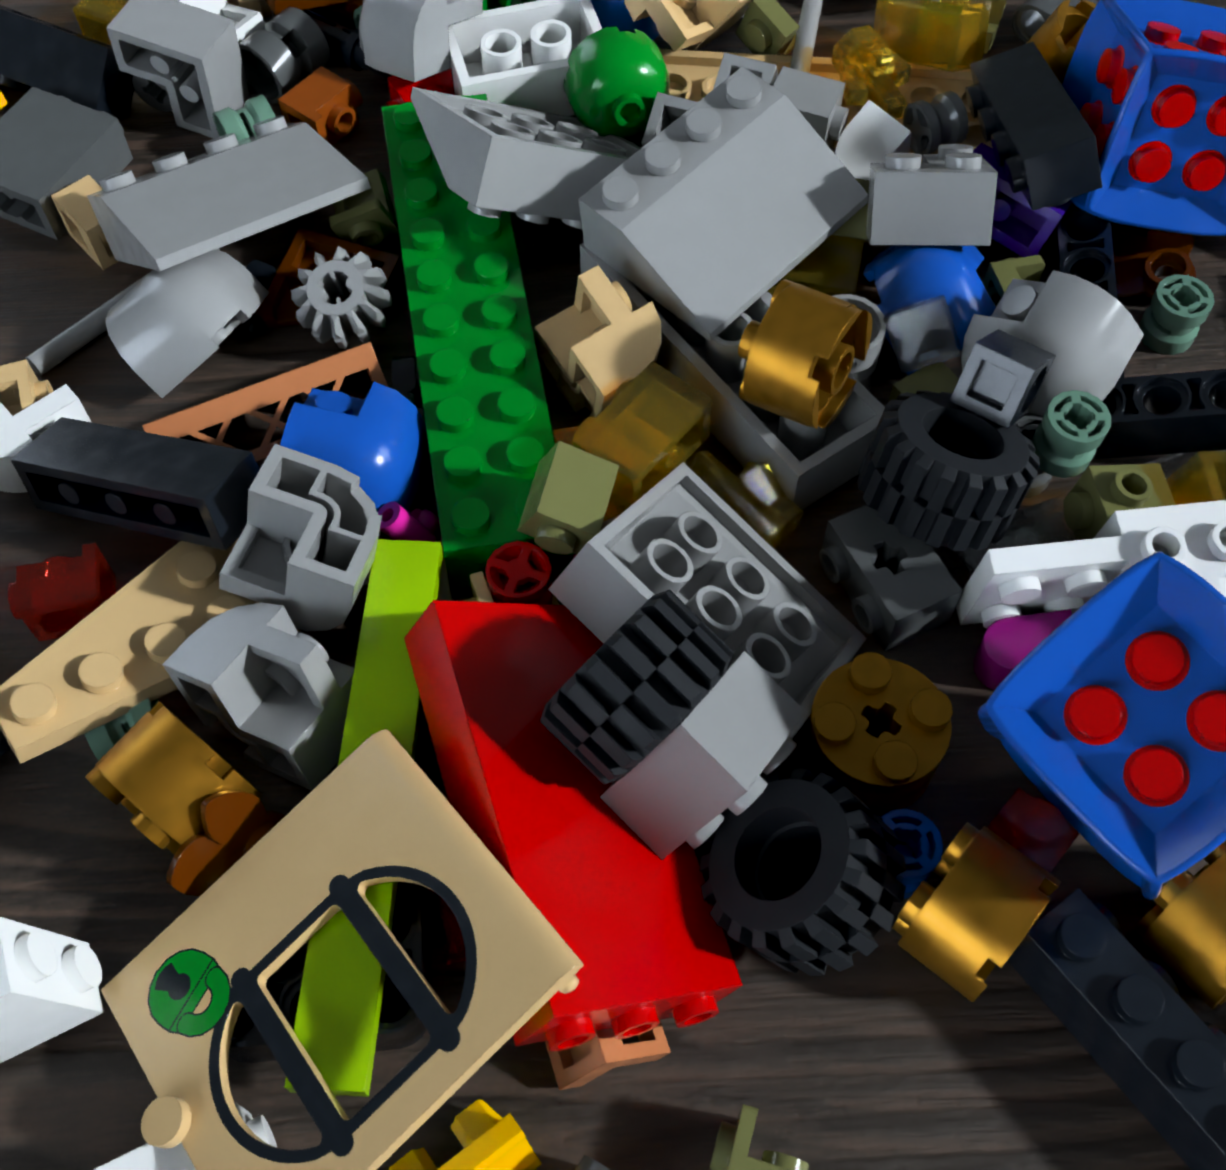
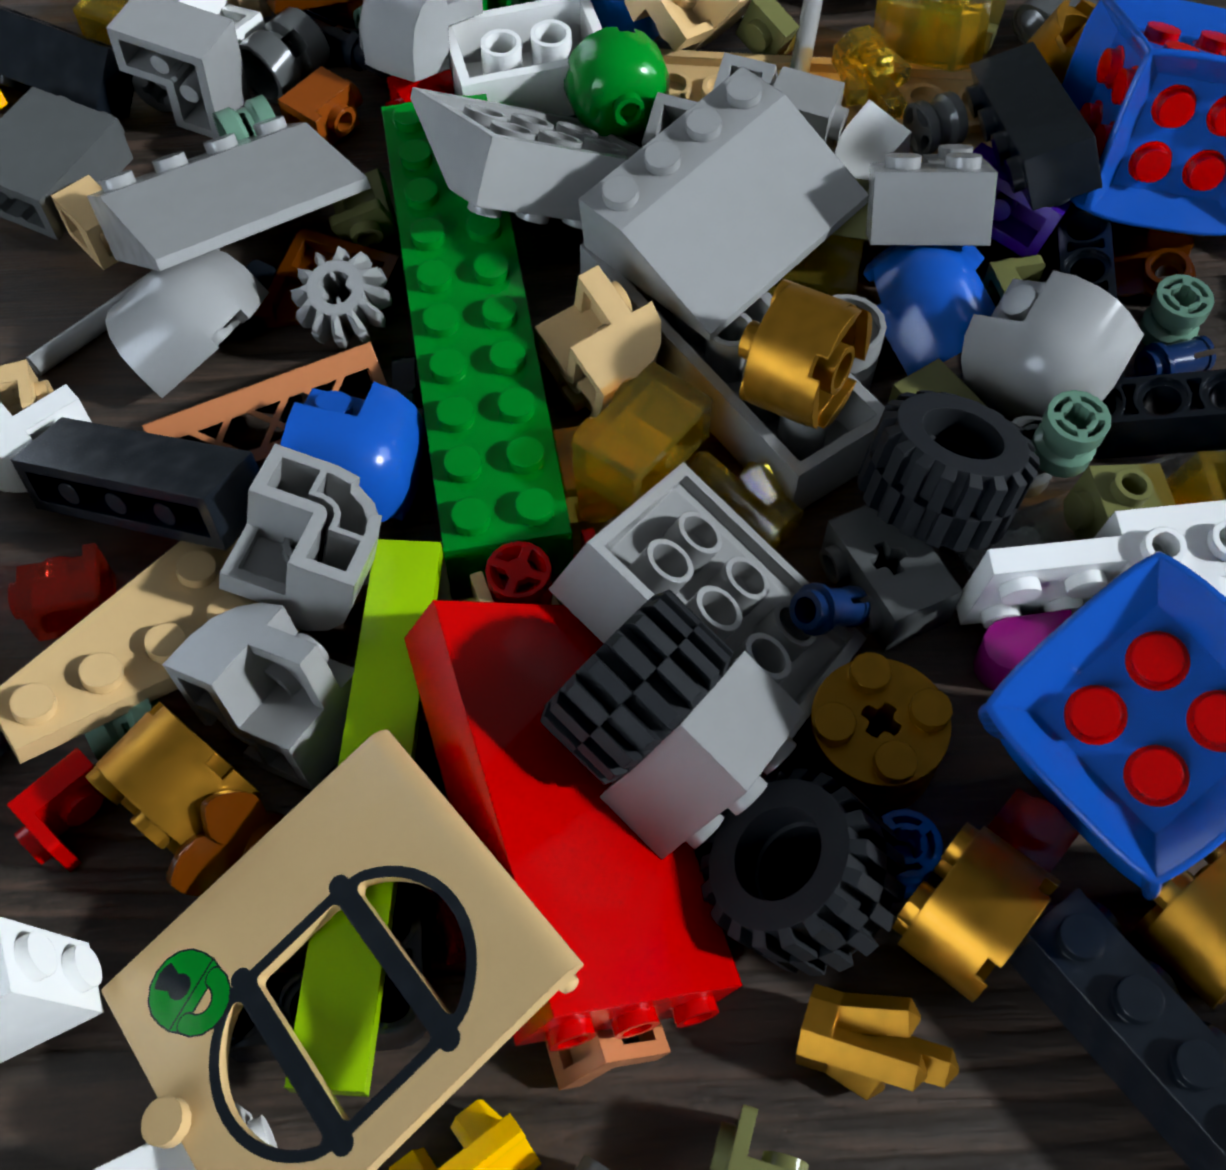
dark pink arm [378,501,440,542] -> none
olive brick [517,441,619,554] -> none
clear smoke tile [883,294,962,374] -> none
black brick [949,329,1056,429] -> none
none -> red bracket [6,748,106,873]
none -> dark blue pin [789,583,871,636]
none -> pearl gold rock [796,984,959,1101]
none -> dark blue pin [1134,335,1216,377]

